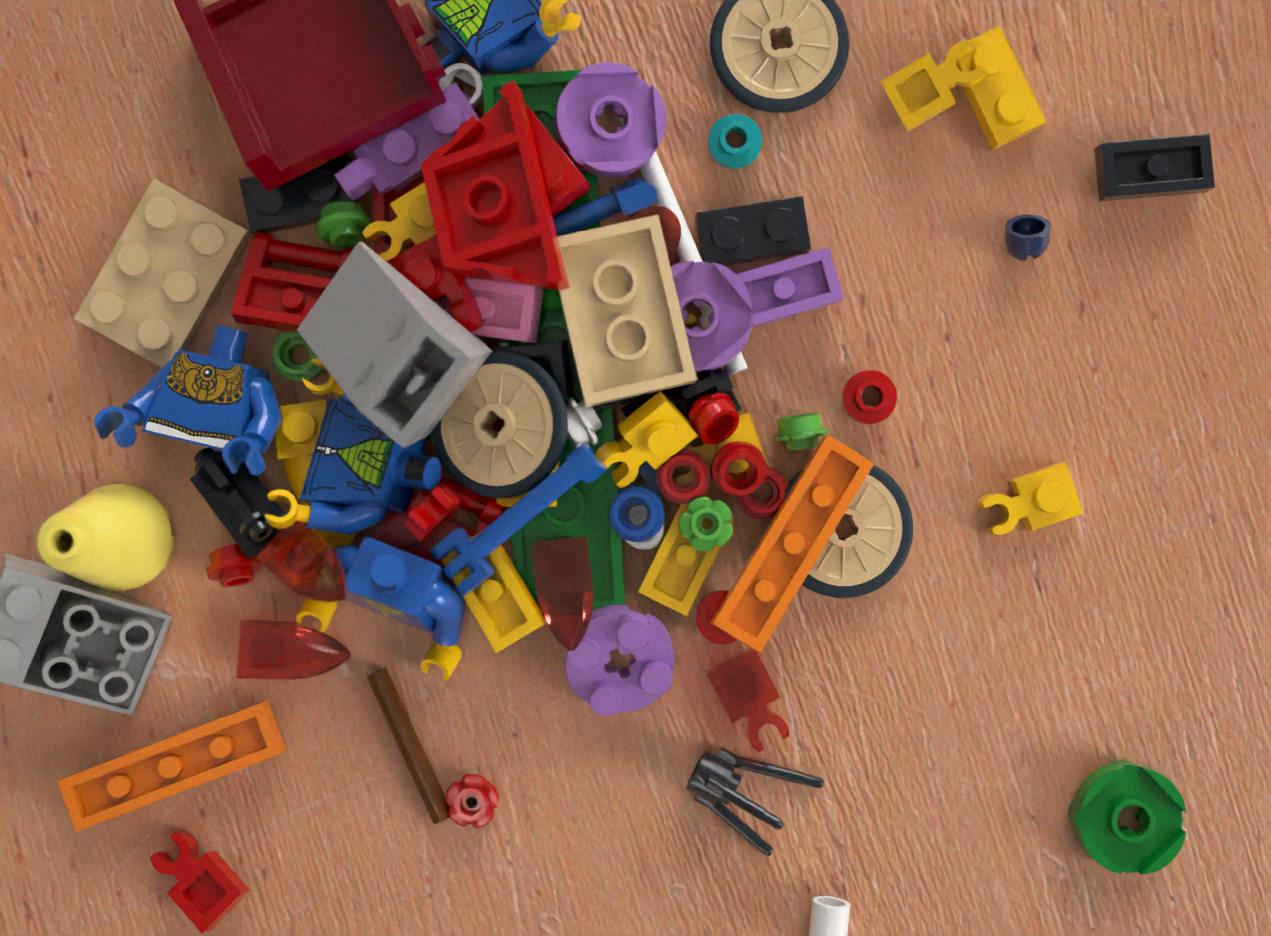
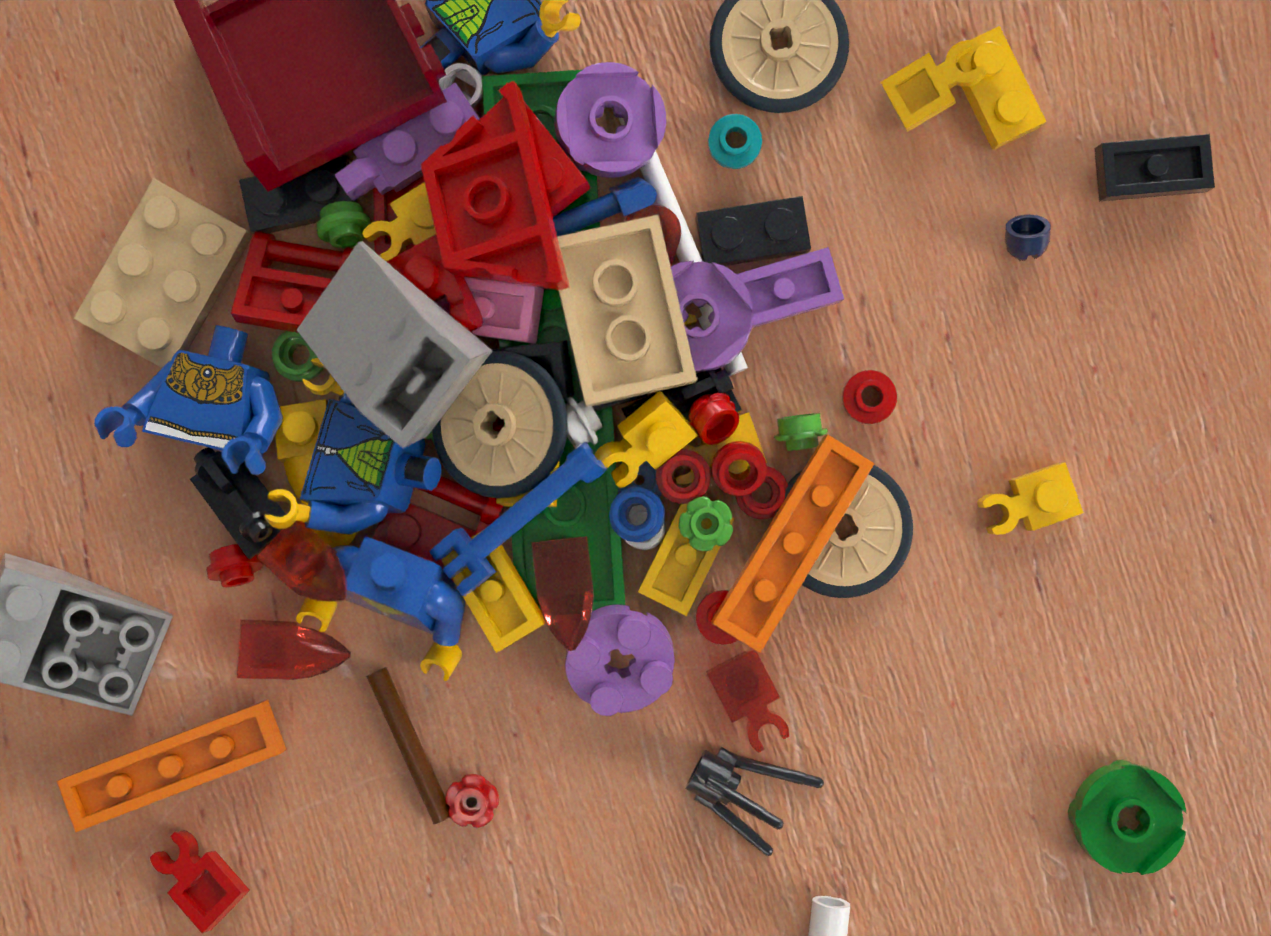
light yellow cone [37,484,175,591] -> none
red plate [404,485,463,544] -> none

